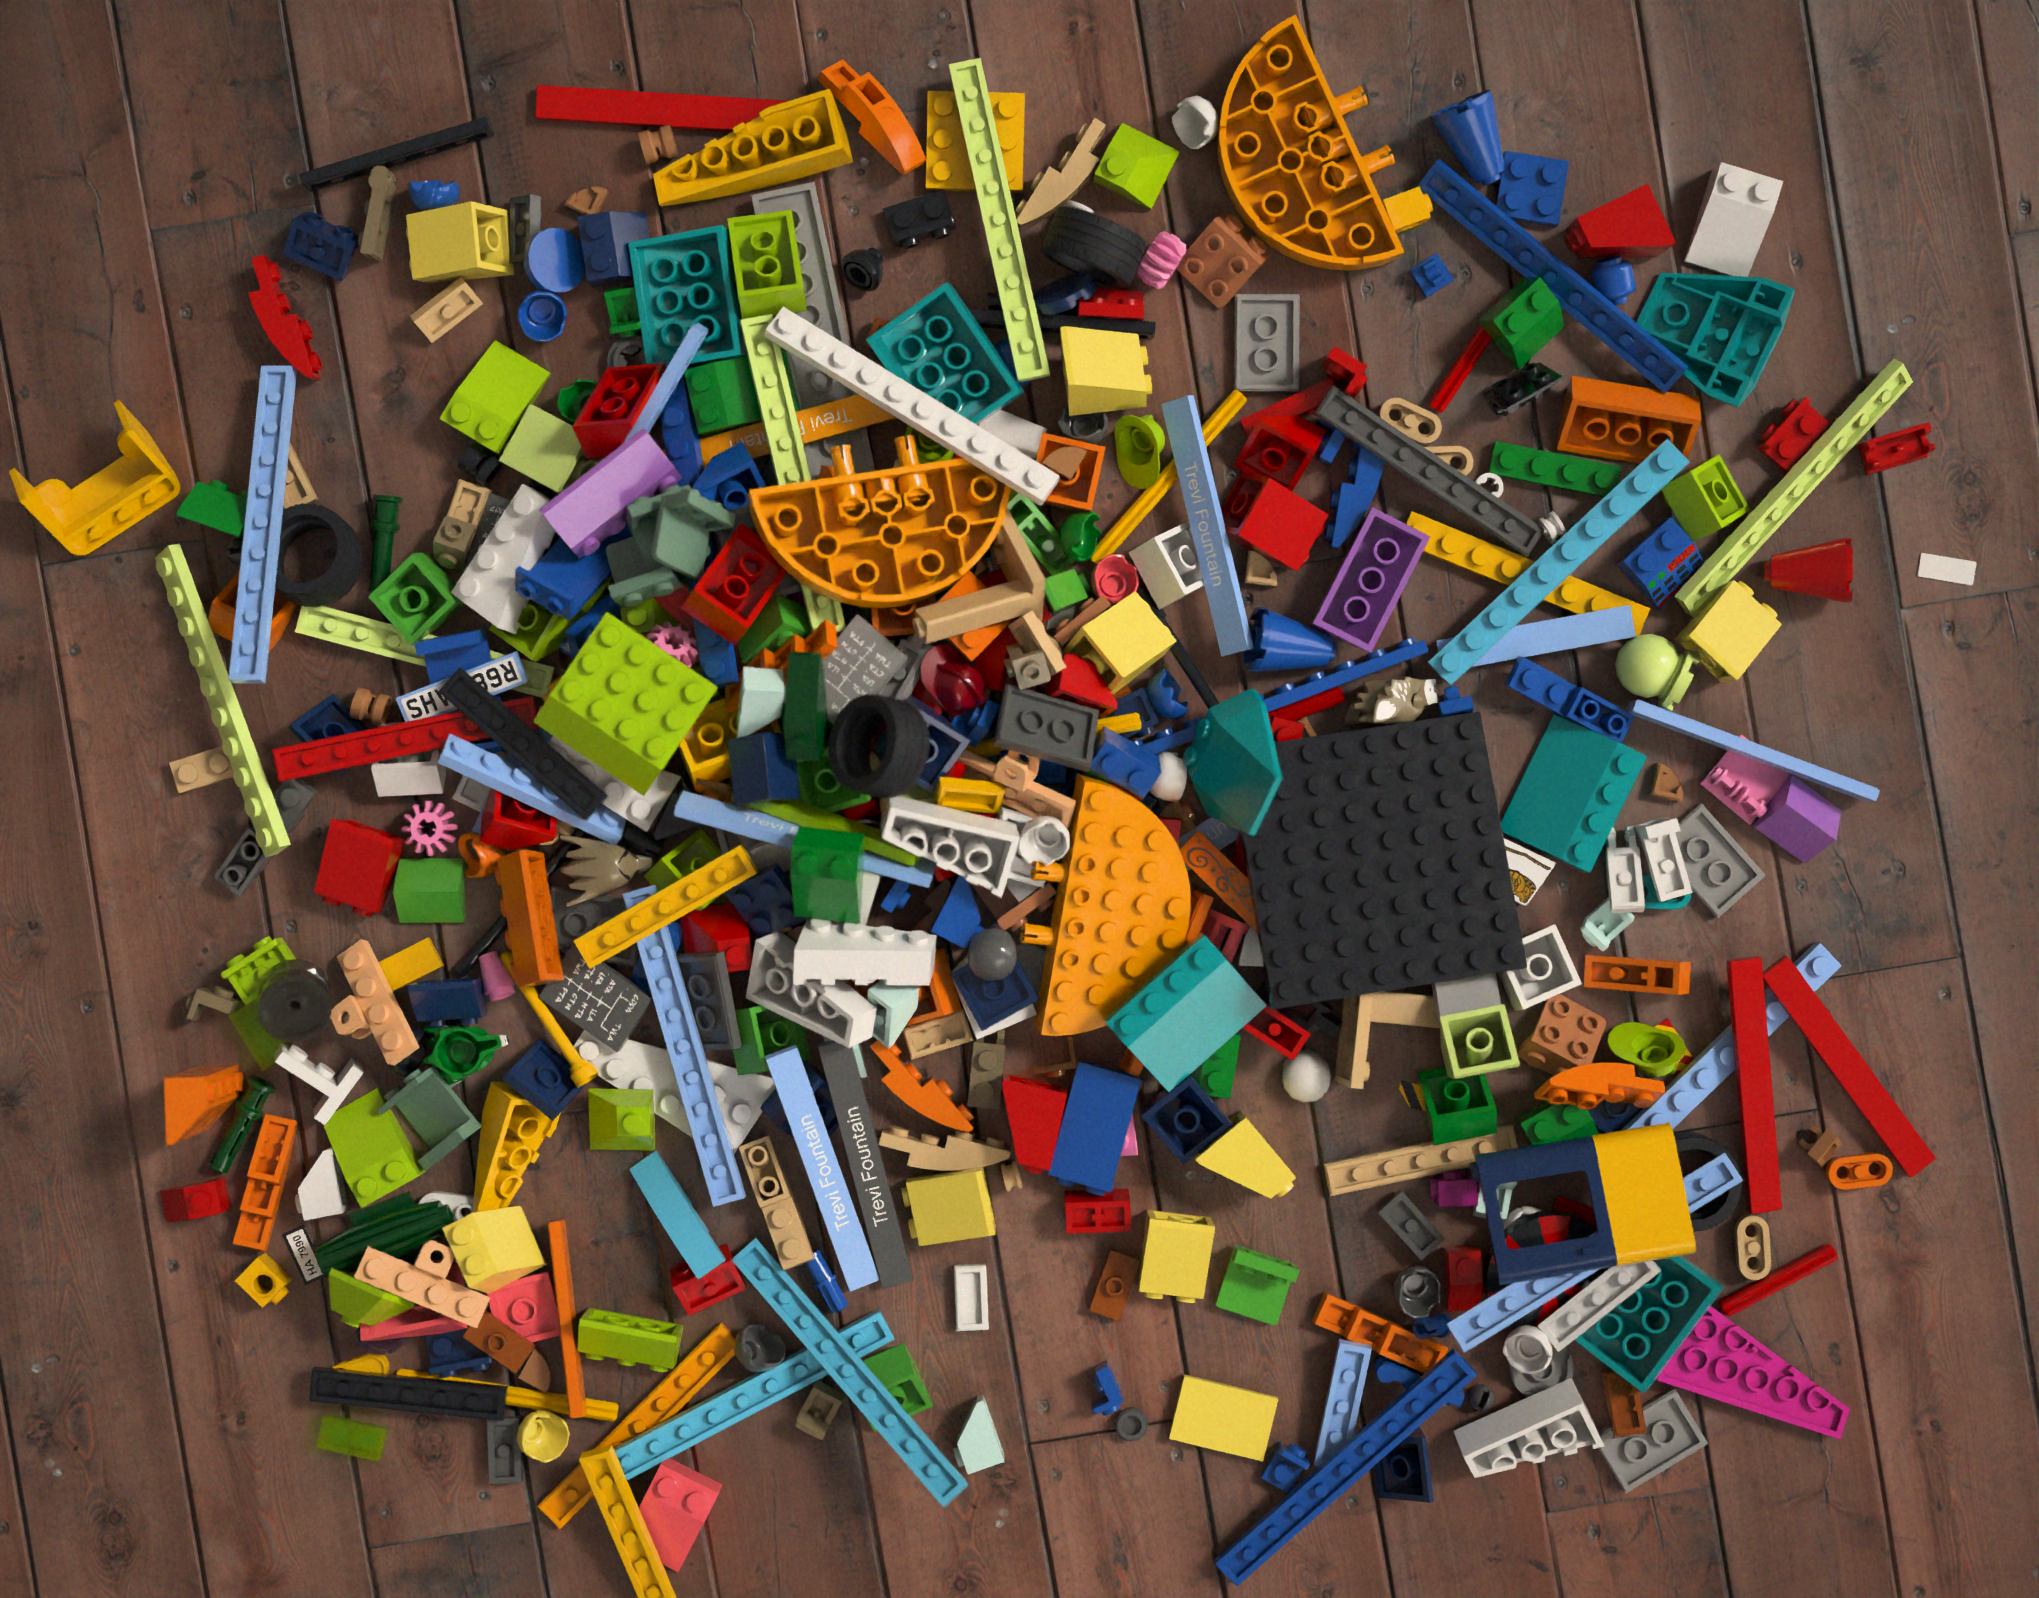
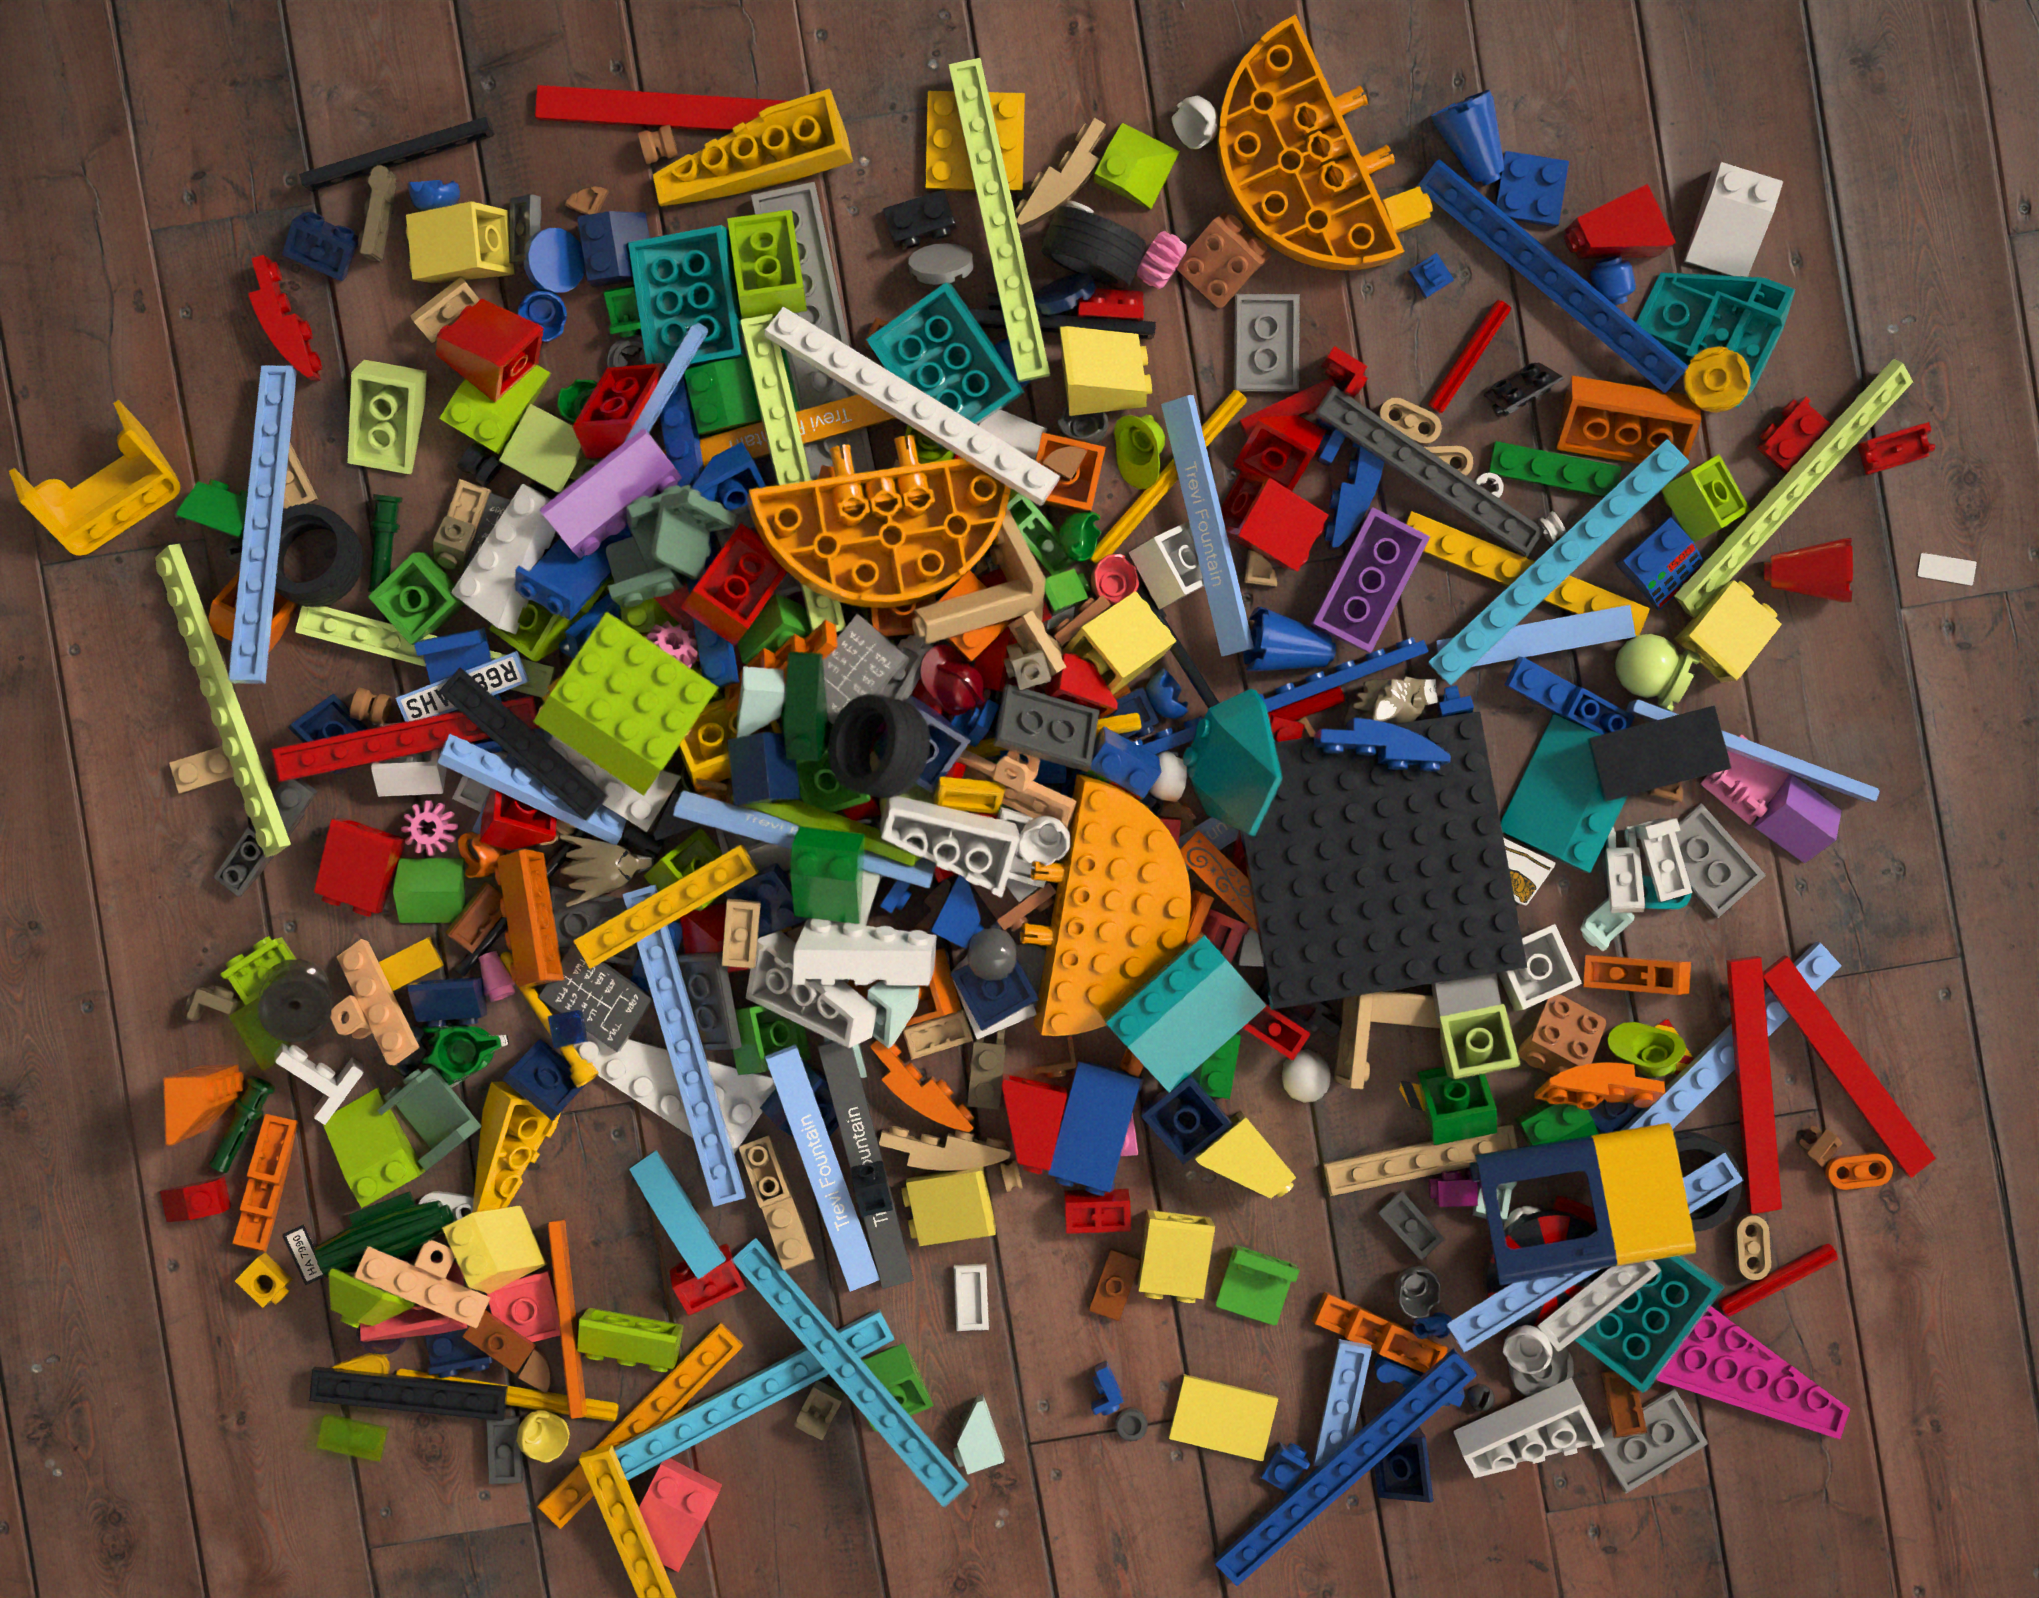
white slope [295,1147,349,1221] -> none
lime slope [588,1088,655,1151] -> none
dark grey hair [734,1324,786,1373] -> none
blue axle [805,1249,848,1313] -> none
orange slope [818,59,926,175] -> none
black brick [840,248,883,292] -> none
red slope [1443,1245,1483,1312] -> none
green slope [1478,277,1565,370] -> none
none -> yellowish green slope [348,360,427,474]
none -> red slope [436,298,544,402]
none -> dark orange plate [445,881,503,953]
none -> clear blue plate [548,1010,588,1049]
none -> tan plate [722,899,761,968]
none -> black bracket [851,1161,893,1217]
none -> light grey tile [908,243,973,285]
none -> blue slope [1314,718,1451,771]
none -> black tile [1587,705,1732,802]
none -> yellow tile [1683,346,1751,413]

